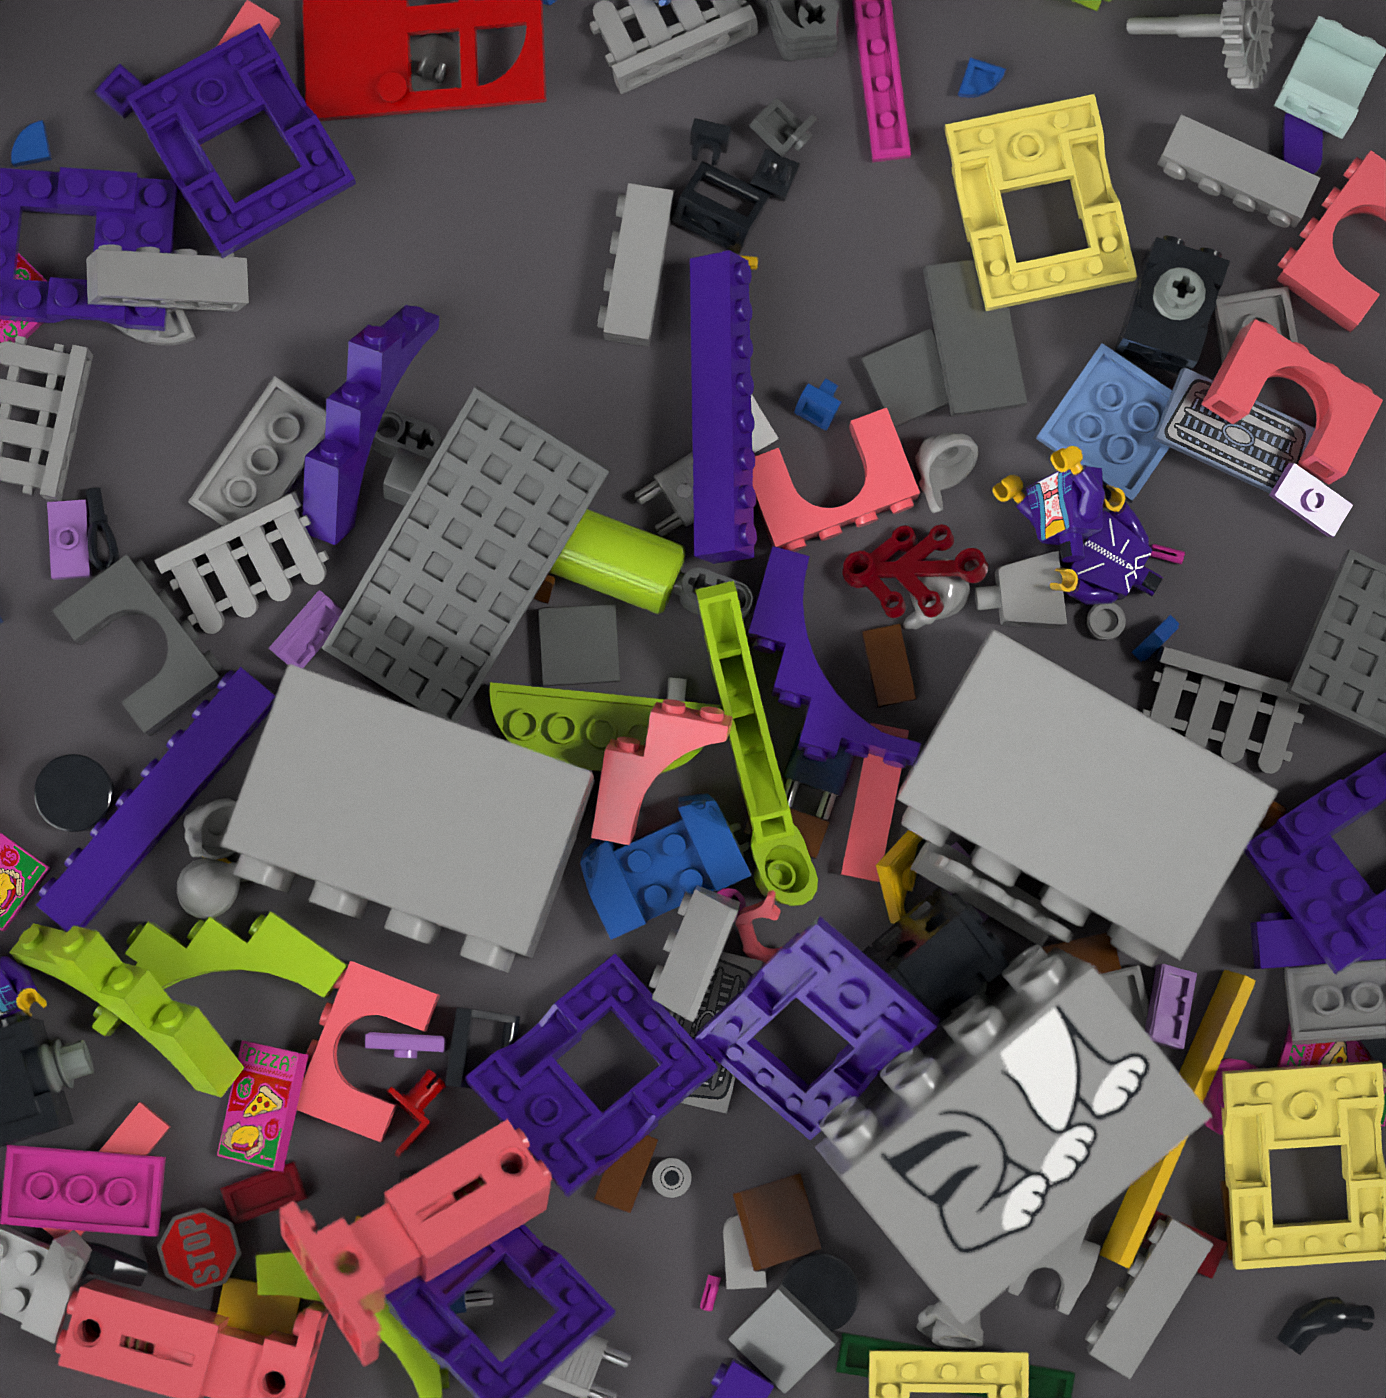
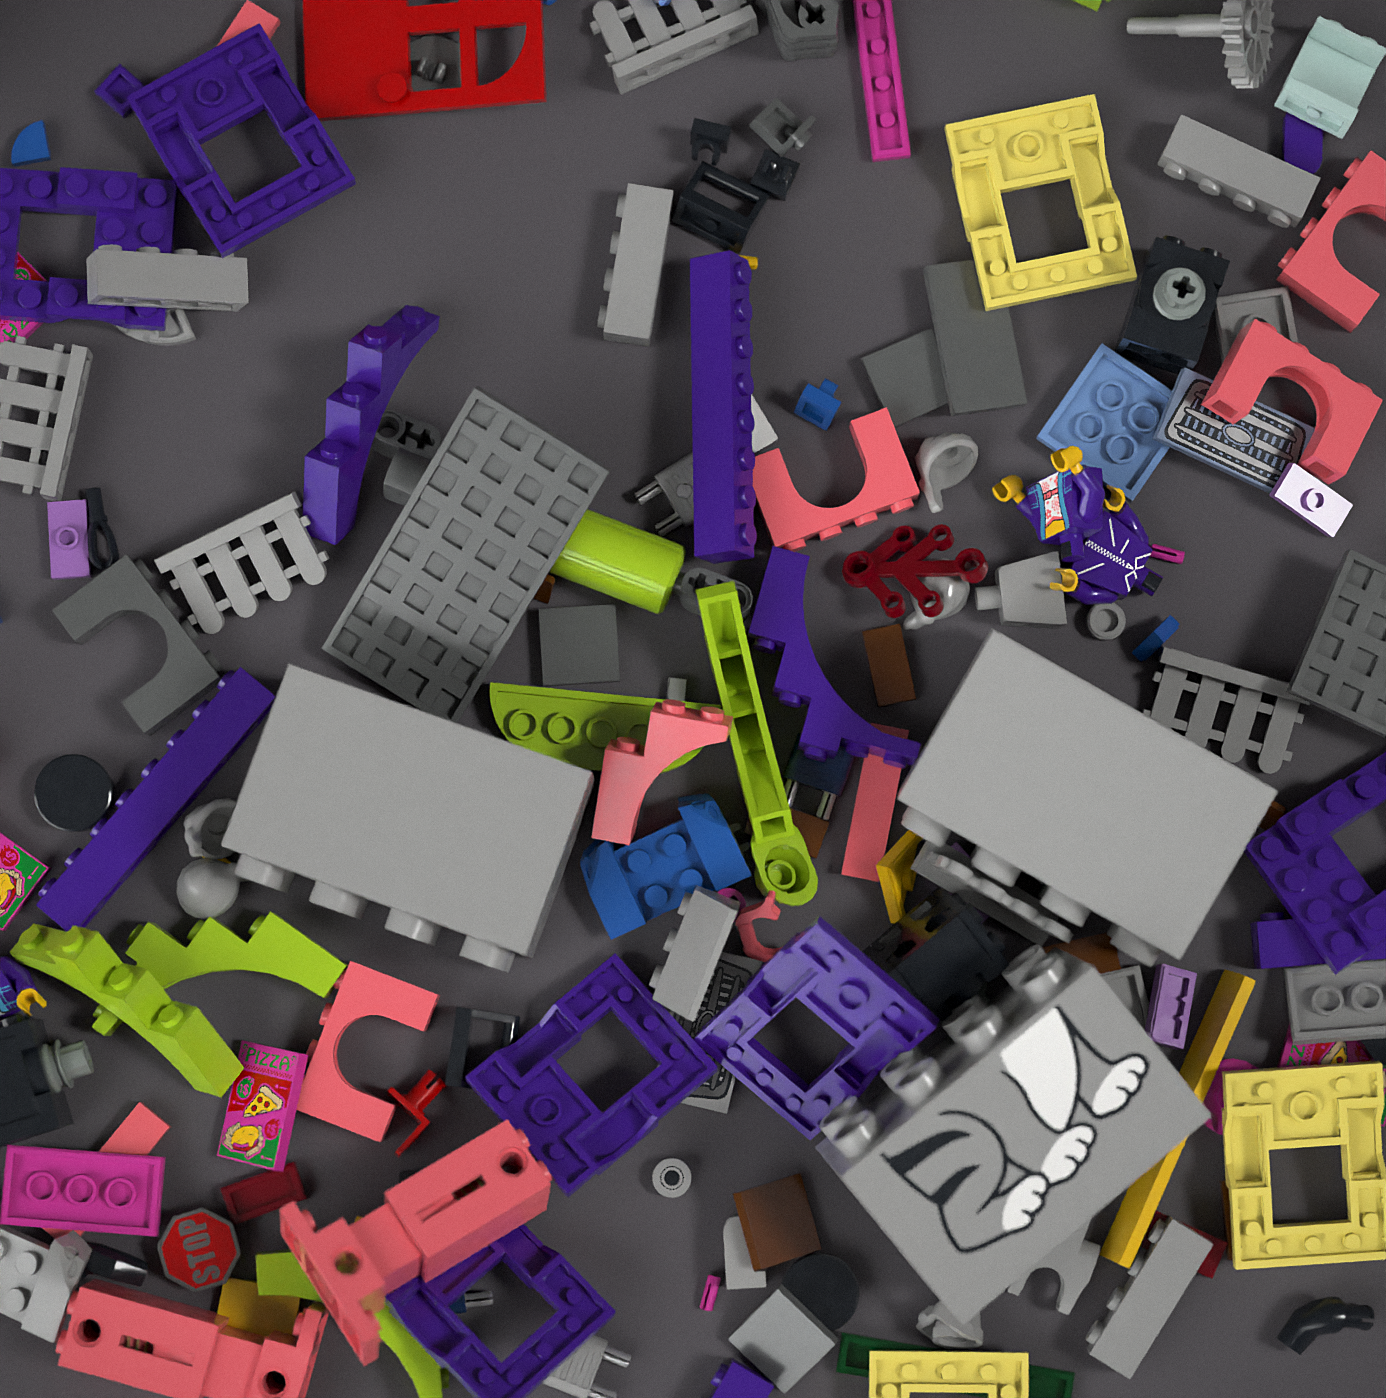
light grey tile [188,376,326,529] -> none
medium lavender plate [269,590,343,669] -> none
medium lavender plate [365,1032,447,1058] -> none
reddish brown tile [594,1135,658,1213] -> none
blue tile [958,57,1006,98] -> none

